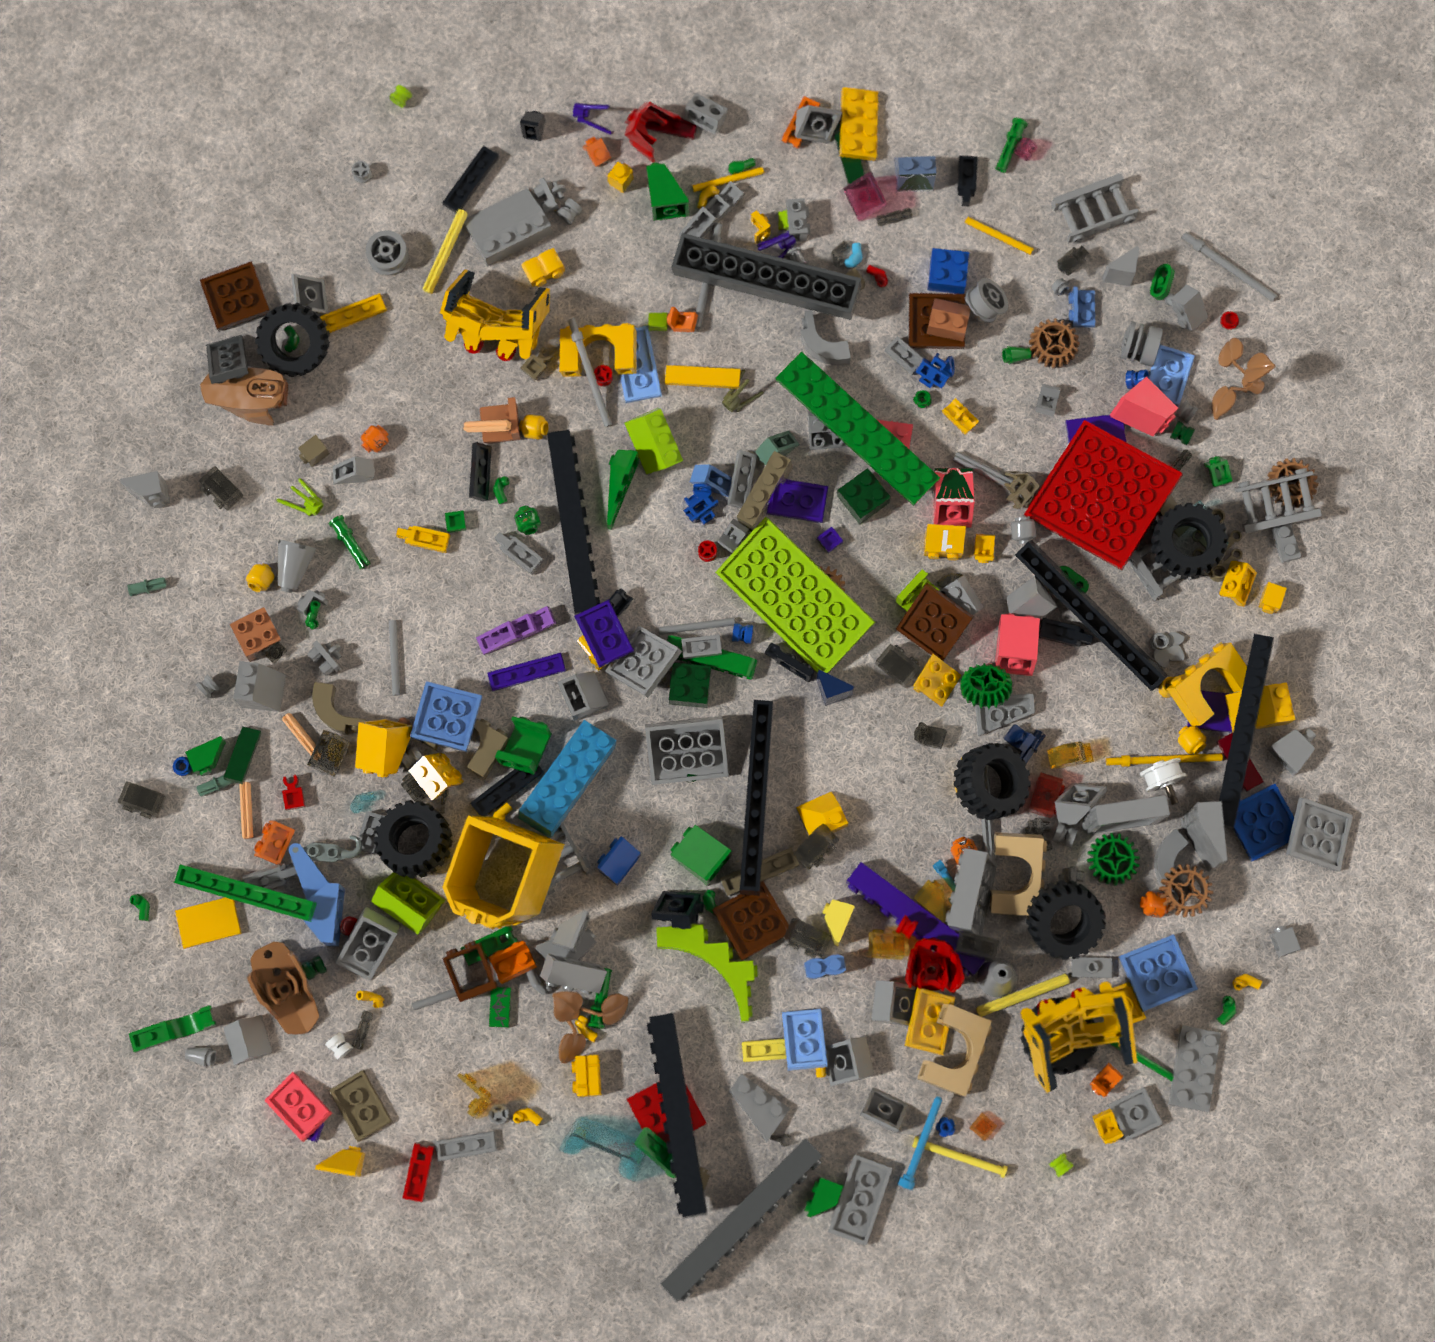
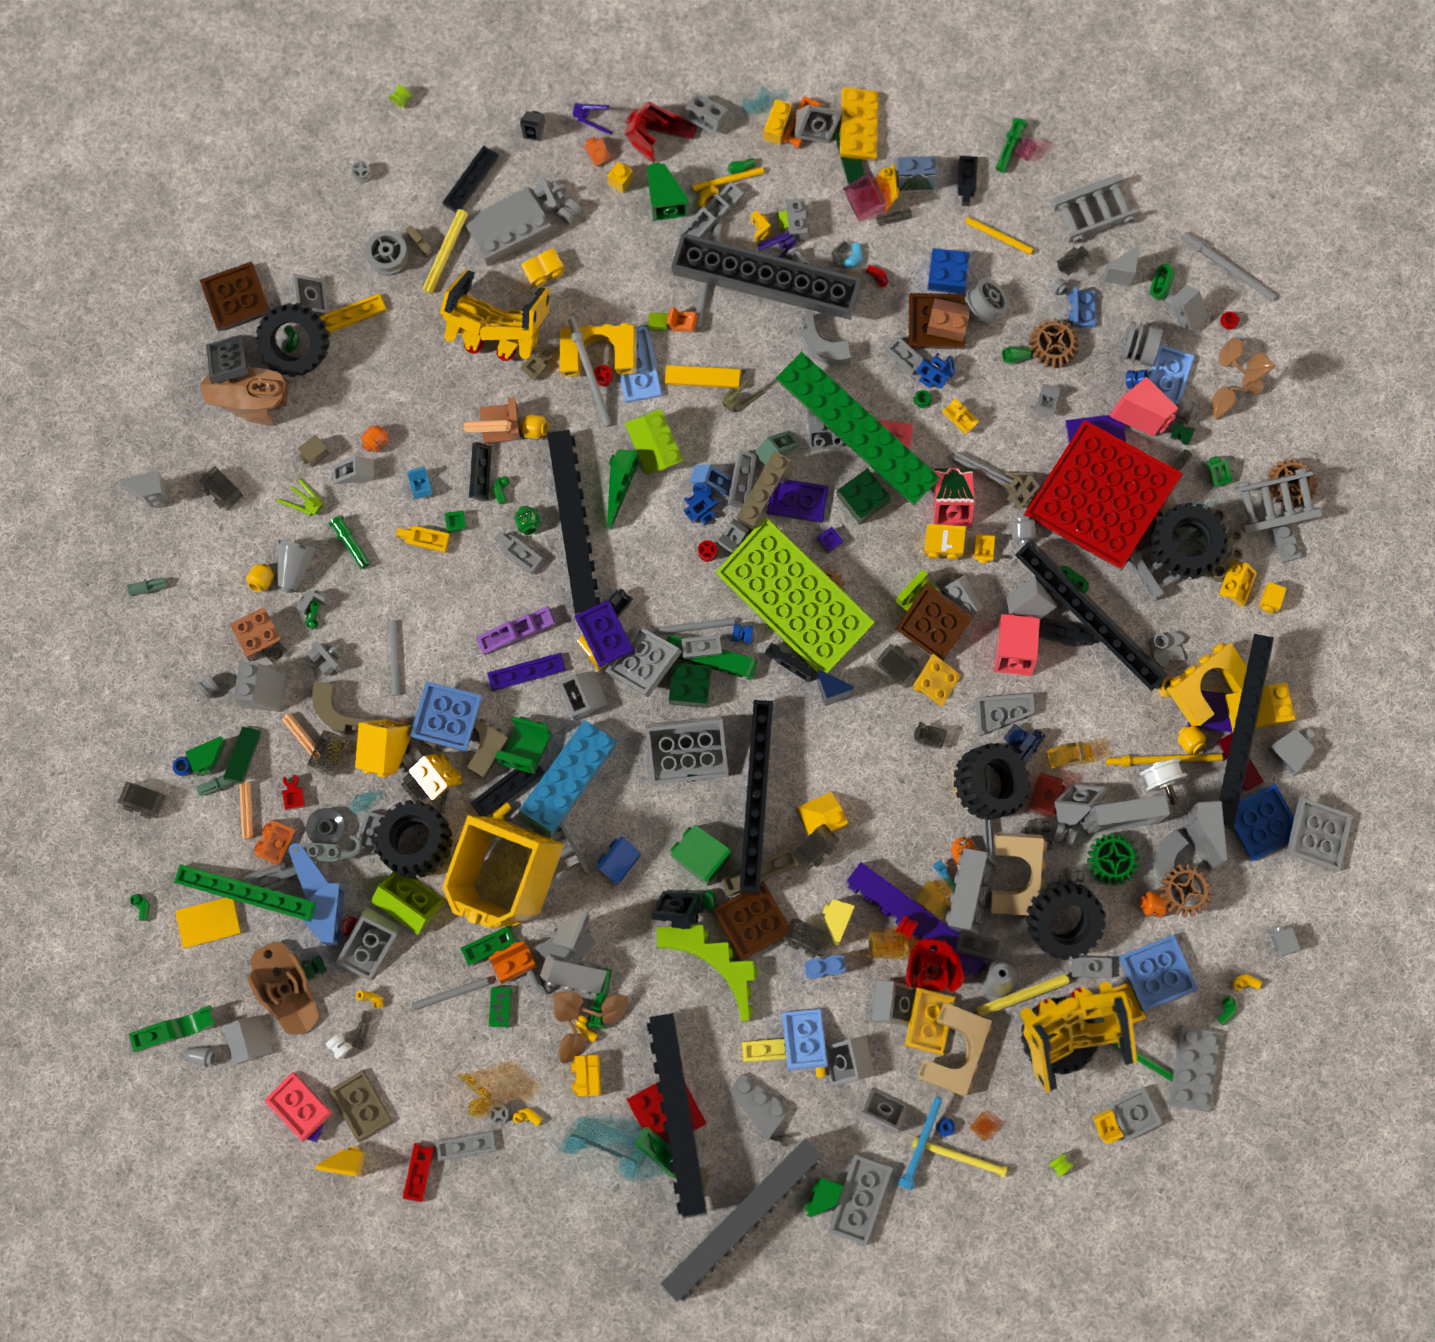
reddish brown window [442,940,498,1002] -> none
green gear [960,663,1013,709] -> none
orange bracket [1090,1062,1123,1098] -> none
none -> dark grey dish [306,808,345,844]
none -> dark tan plate [405,225,432,257]
none -> dark azure bracket [407,467,433,500]
none -> clear light blue bracket [743,86,770,114]
none -> yellow brick [763,99,793,145]
none -> yellow hinge [872,163,899,212]

